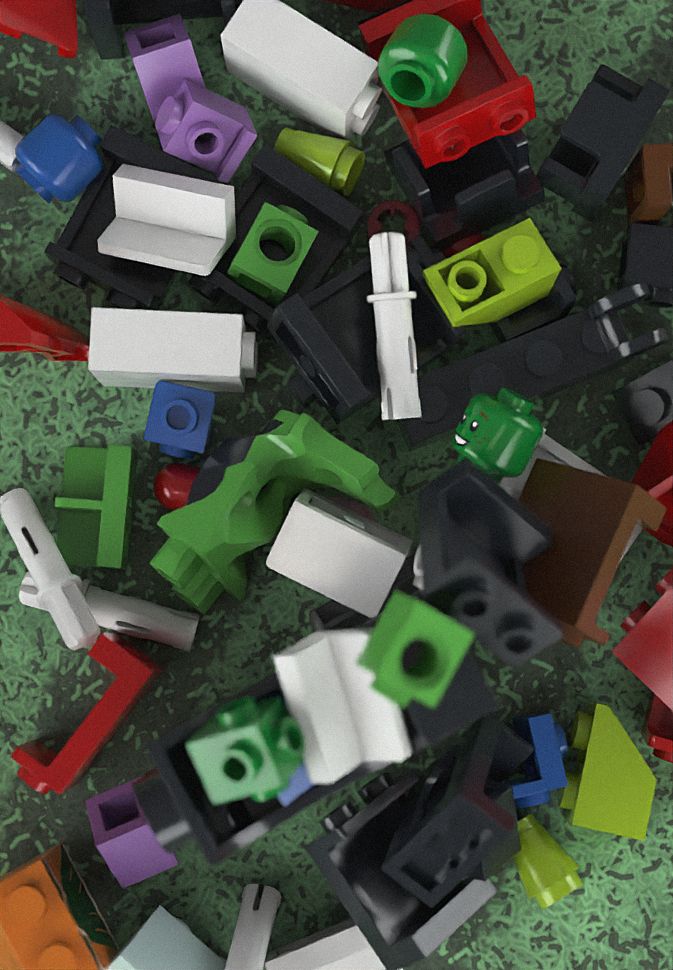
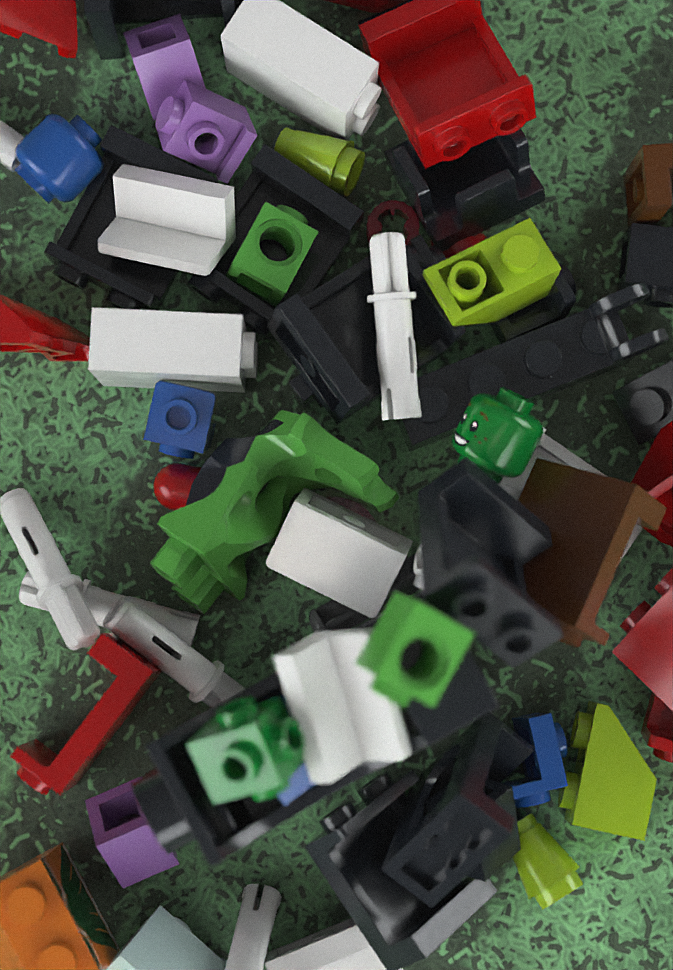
bright green panel [55,445,138,570] -> none
green head [378,13,468,108] -> none
black panel [536,64,670,222] -> none
none -> white axle [102,597,246,708]

